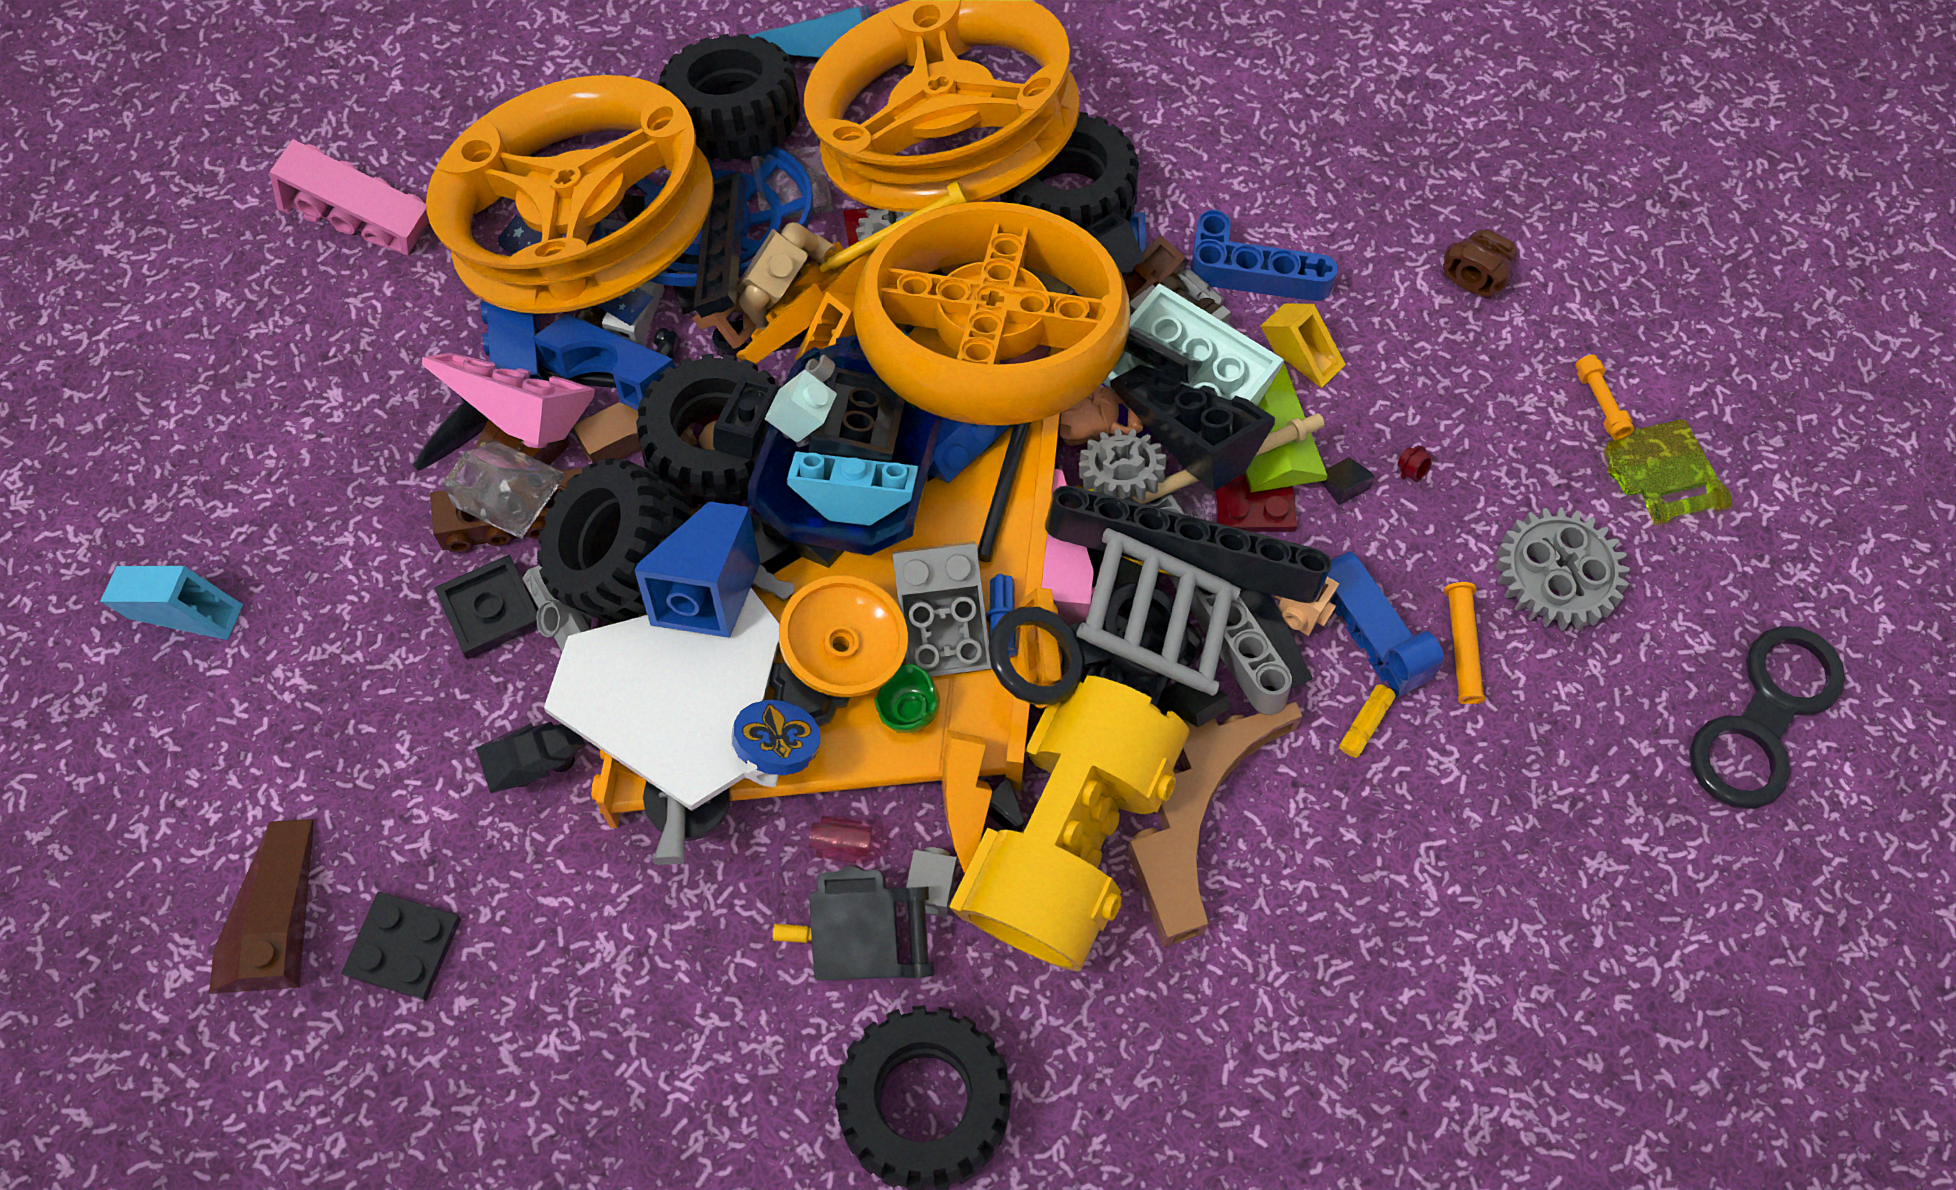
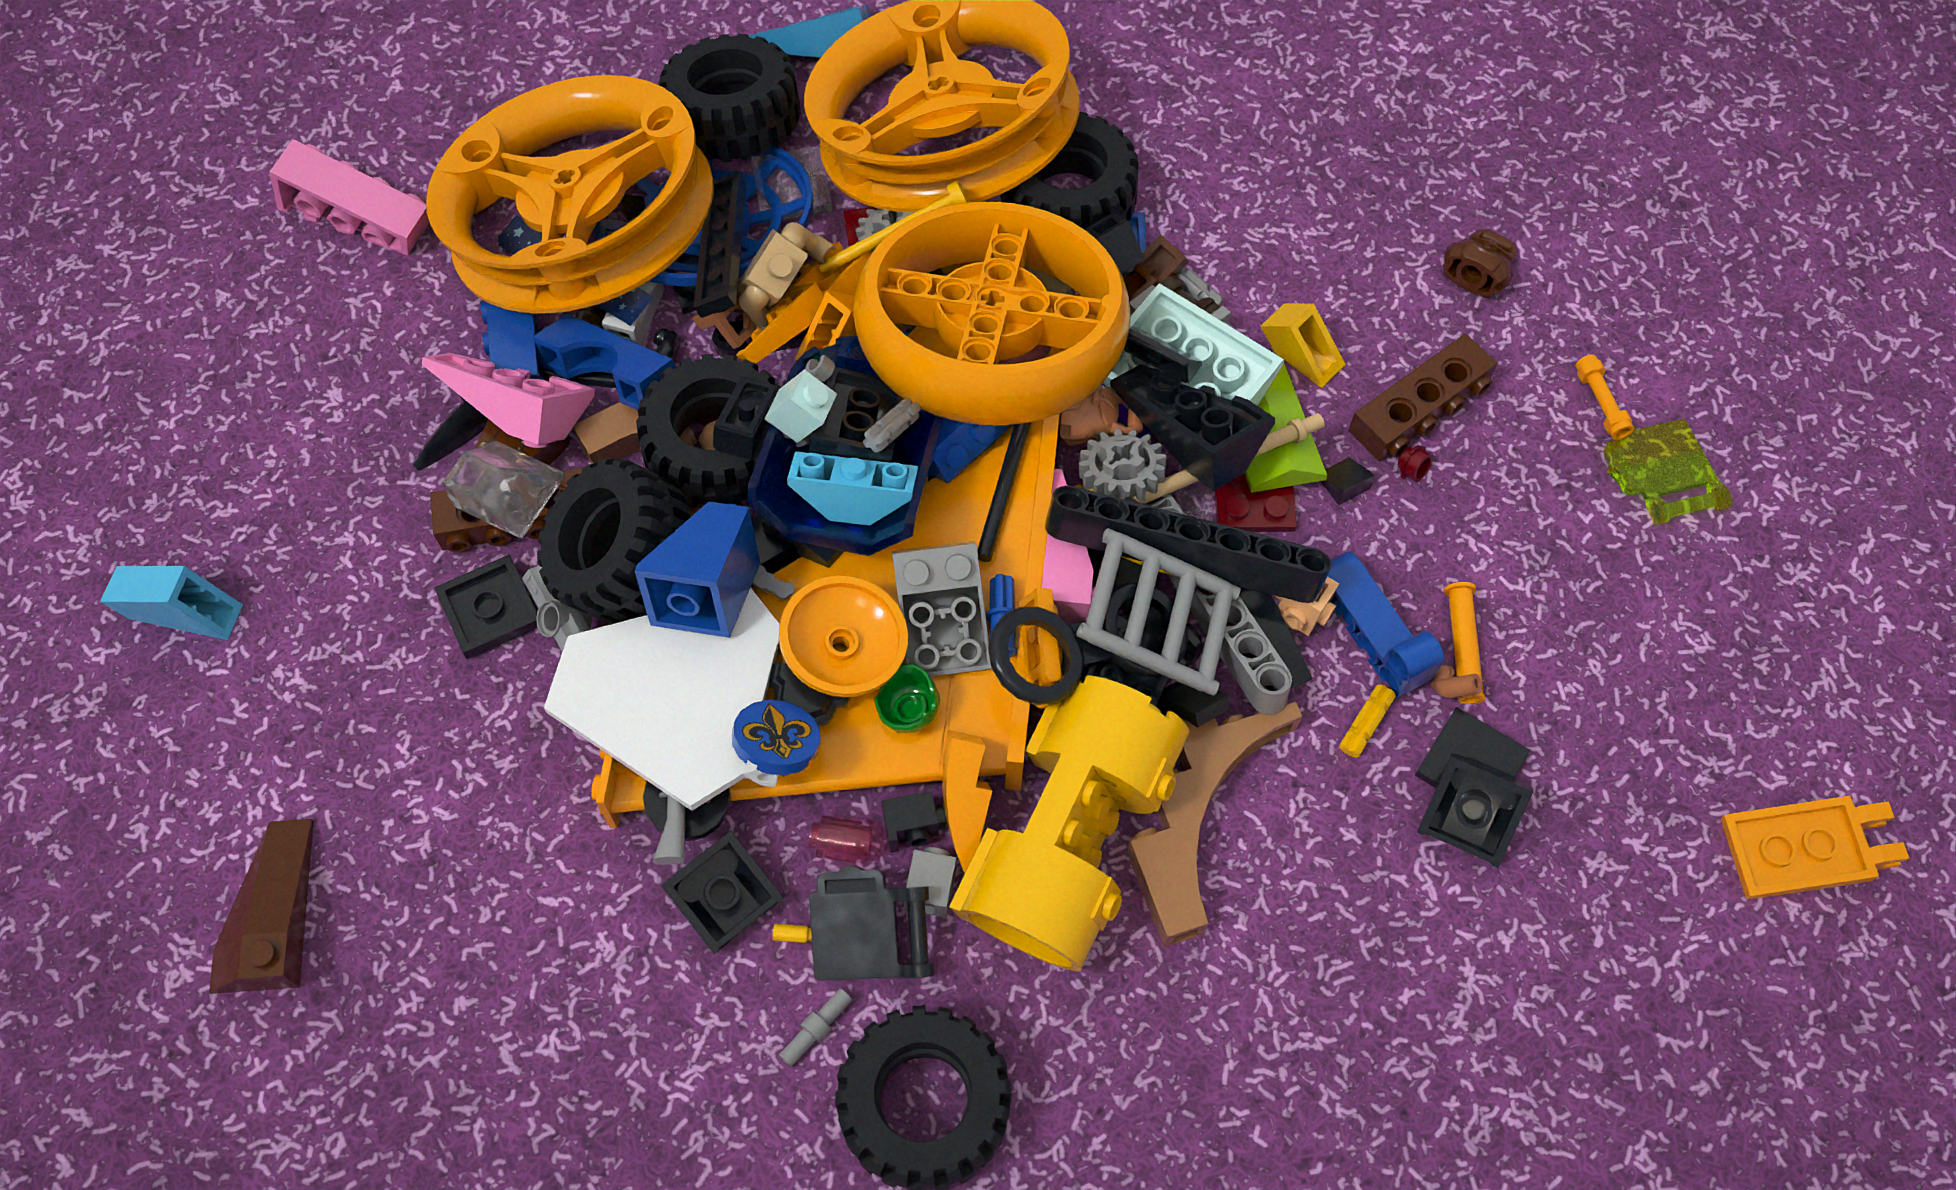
black plate [341,891,461,1001] -> none
black connector [476,722,586,794] -> none
black slope [987,778,1024,833] -> none
blue beam [1190,210,1338,301] -> none
light grey gear [1495,507,1630,631] -> none
black bar [1689,626,1846,809] -> none
none -> black slope [660,831,784,955]
none -> light grey bar [779,988,852,1067]
none -> light grey axle [863,398,921,452]
none -> black brick [881,791,947,853]
none -> reddish brown brick [1348,333,1498,462]
none -> black tile [1414,707,1530,788]
none -> black slope [1417,753,1534,868]
none -> nougat arm [1430,665,1482,699]
none -> light orange tile [1721,796,1909,900]

